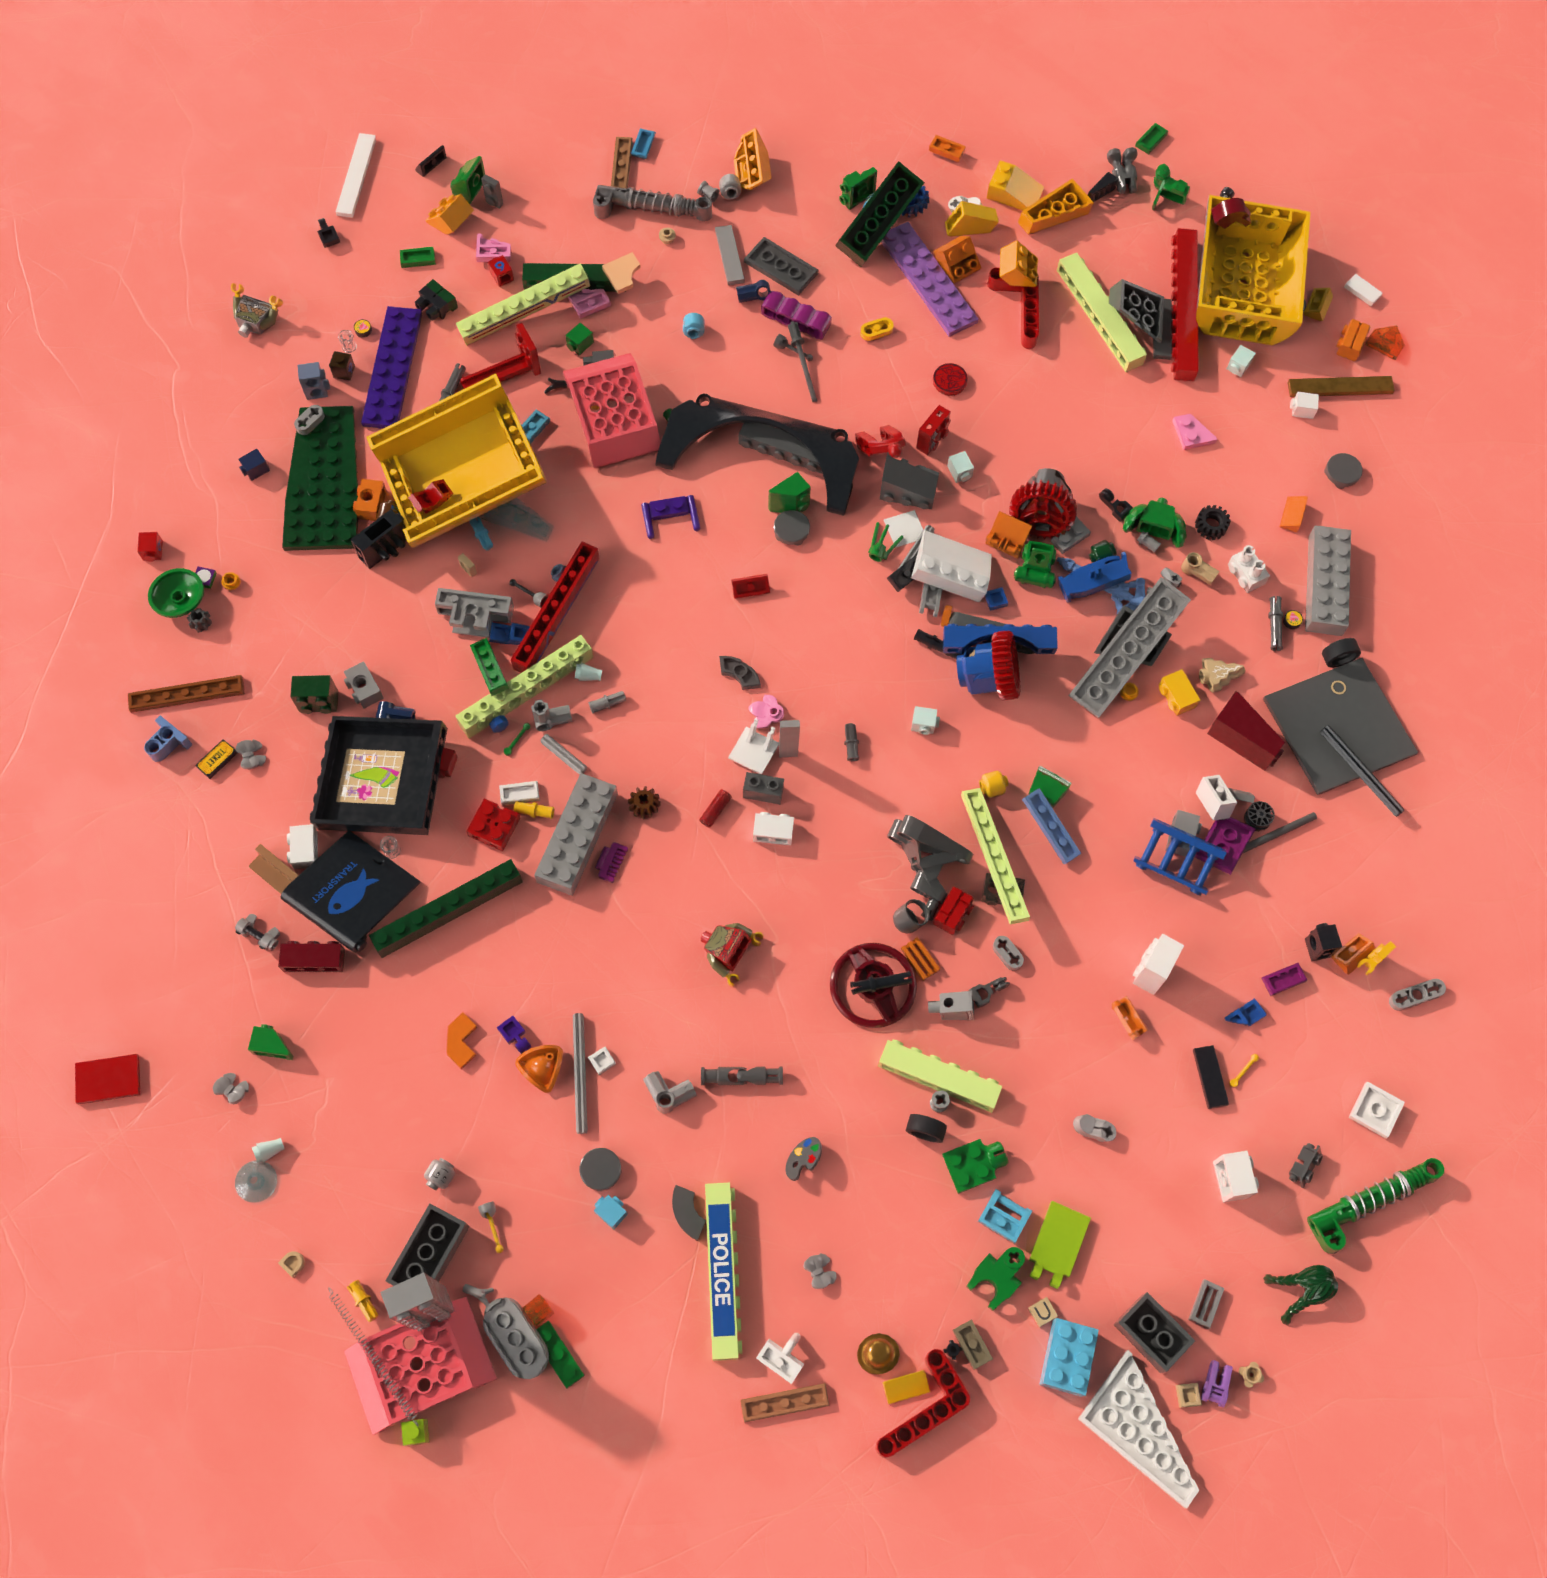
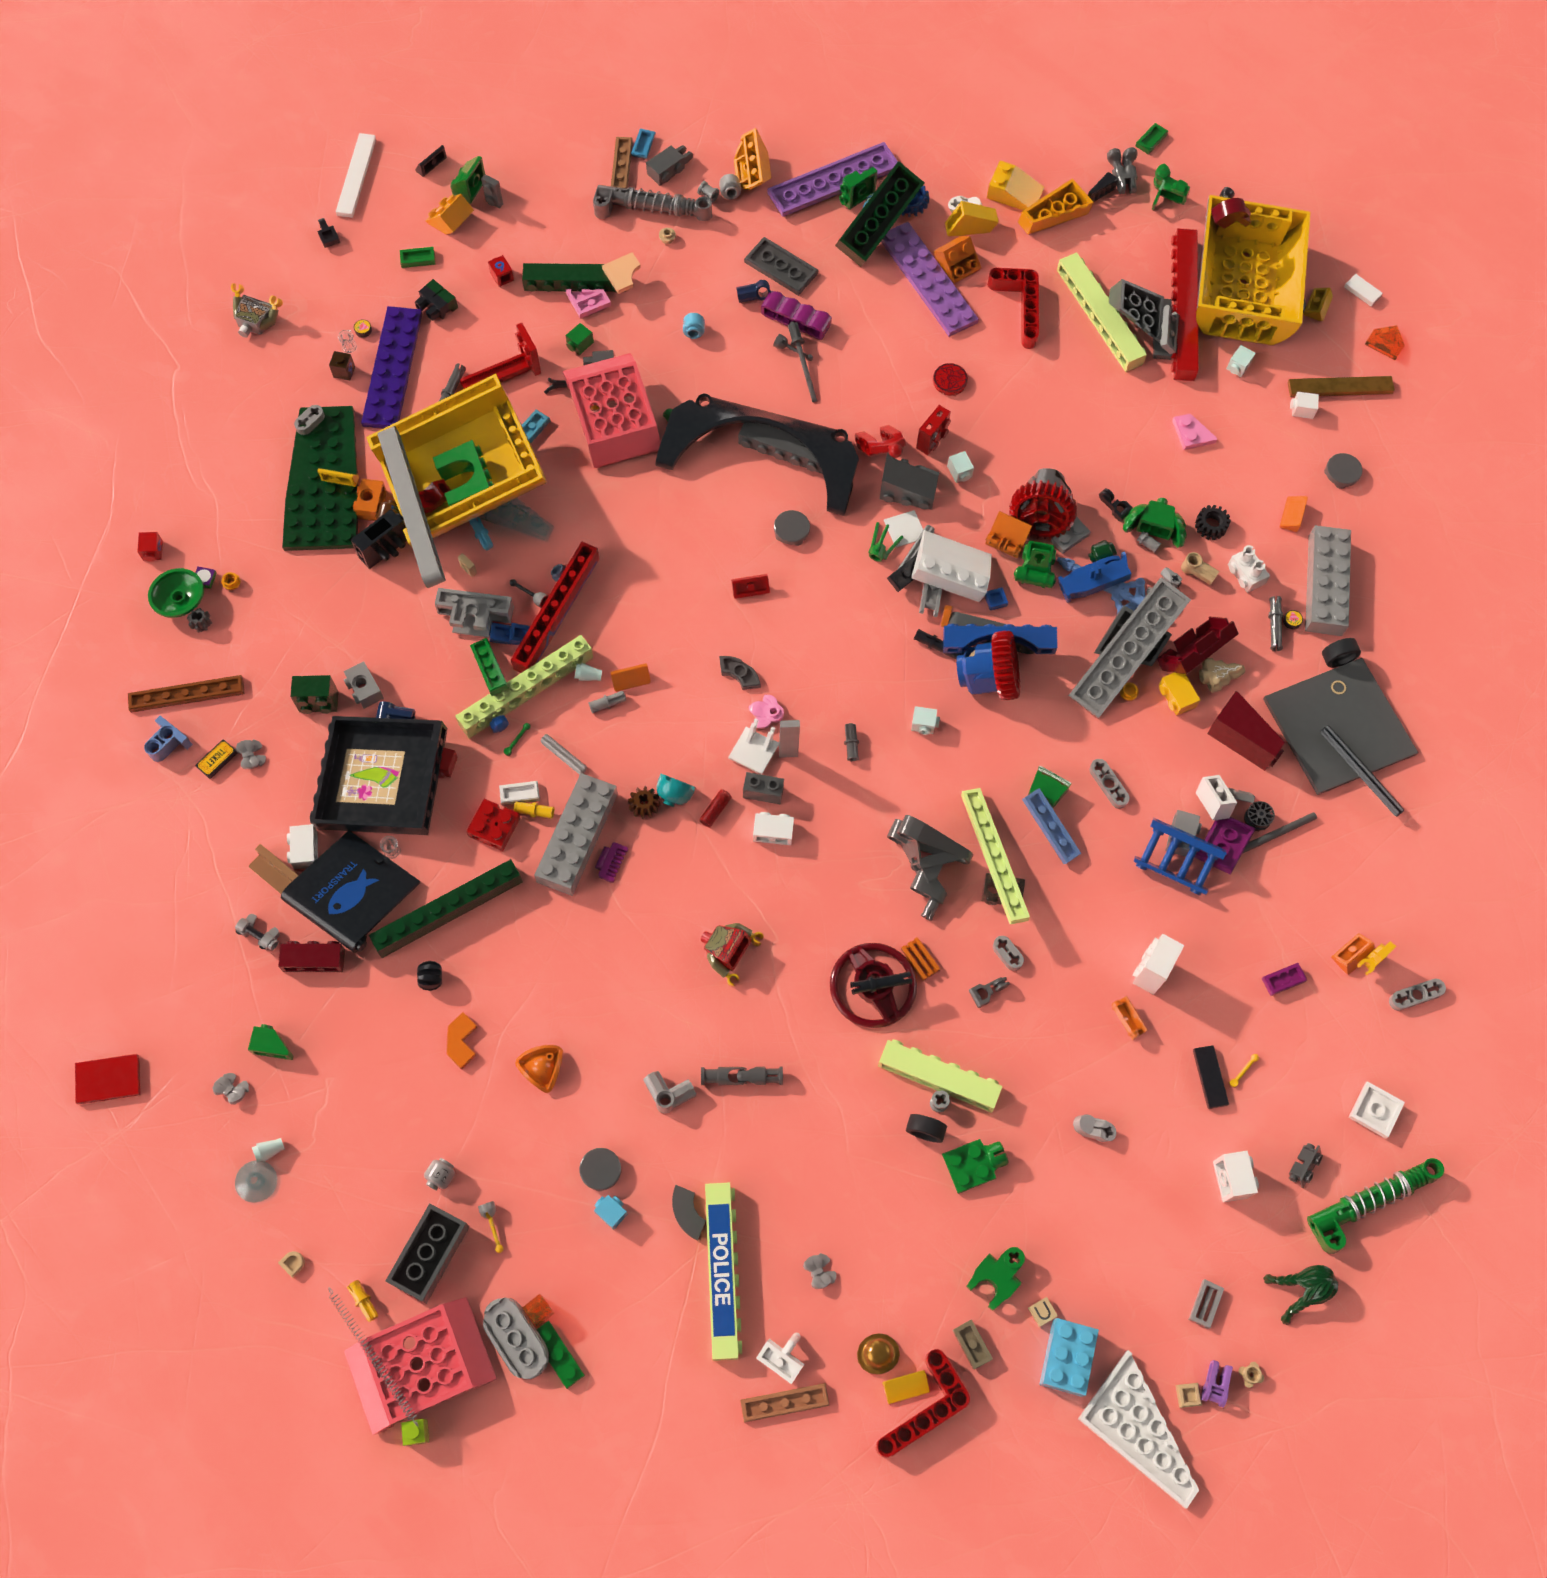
dark blue brick [238,449,270,481] -> none
sand blue brick [297,362,330,400] -> none
brick [380,1272,455,1331] -> none
yellowish green brick [456,263,590,346] -> none
light grey bar [462,1284,494,1307] -> none
bright pink wing [476,234,511,262] -> none
dark purple plate [497,1016,531,1054] -> none
light grey piece [531,700,572,731] -> none
light grey axle [573,1013,588,1134] -> none
white tile [588,1047,616,1075] -> none
dark purple plate [641,495,701,539] -> none
light grey tile [715,225,744,285] -> none
green slope [768,471,811,513] -> none
dark grey piece [785,1137,822,1181] -> none
yellow plate [860,317,894,341] -> none
dark grey helmet [893,899,930,934] -> none
light grey torso [928,991,974,1020] -> none
orange plate [929,135,966,163] -> none
red brick [933,887,975,935] -> none
black piece [943,1340,962,1360] -> none
medium azure plate [977,1189,1032,1244] -> none
yellow head [979,771,1009,798] -> none
light orange slope [1000,241,1038,287] -> none
lime tile [1029,1201,1091,1289] -> none
dark grey brick [1114,1292,1195,1373] -> none
blue slope [1224,998,1267,1026] -> none
black brick [1305,923,1342,961] -> none
orange brick [1336,319,1371,361] -> none
none -> yellow slope [318,469,359,487]
none -> light grey beam [378,426,446,588]
none -> black piece [417,961,442,991]
none -> green arch [433,440,494,507]
none -> orange slope [610,663,651,692]
none -> dark grey hinge [646,145,693,186]
none -> teal cylinder [656,773,696,807]
none -> medium lavender plate [767,142,898,217]
none -> light grey beam [1089,759,1130,809]
none -> dark red piece [1157,616,1239,674]
none -> light grey hinge [1160,305,1179,354]

